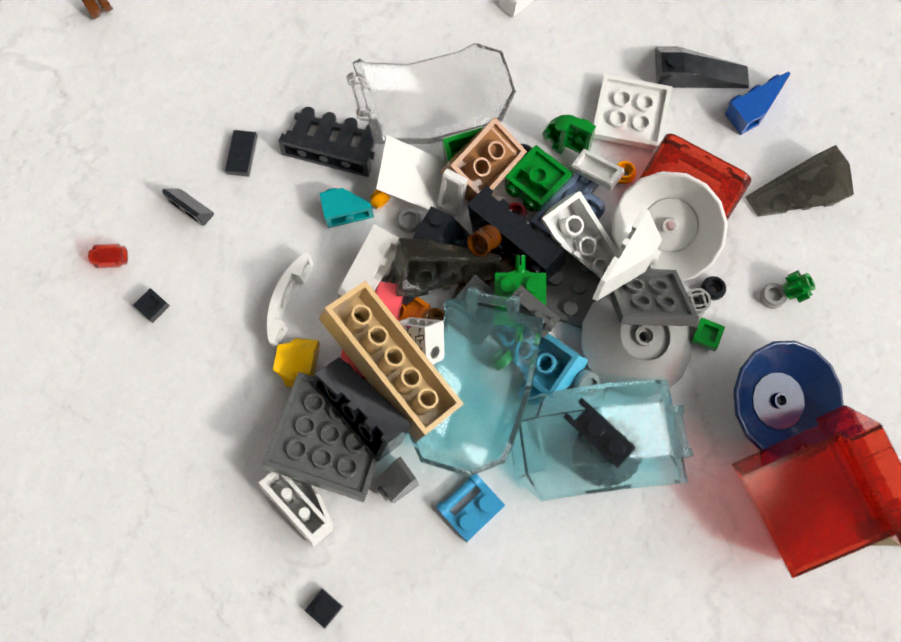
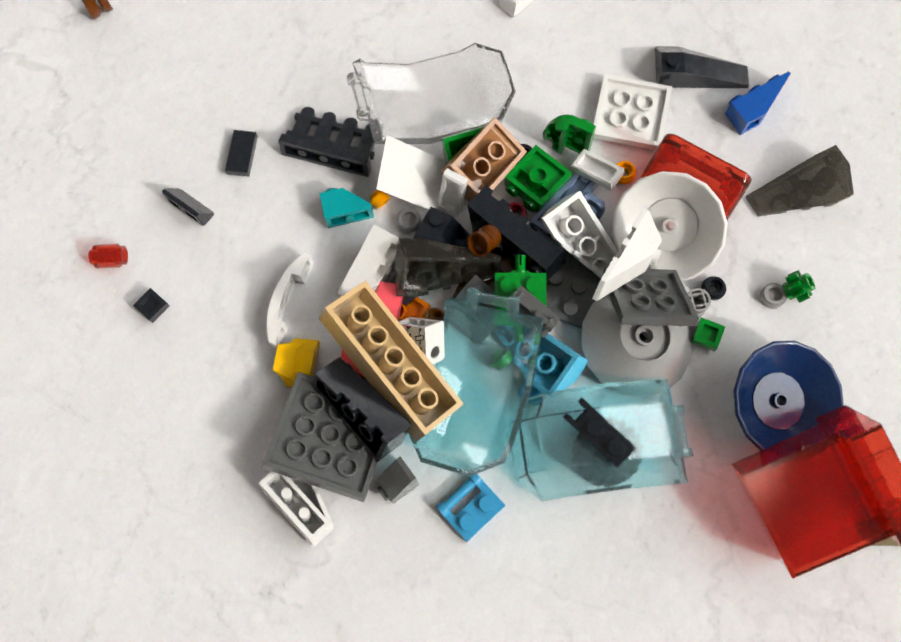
black plate [304,589,344,629] -> none
light grey tile [574,370,601,396] -> none

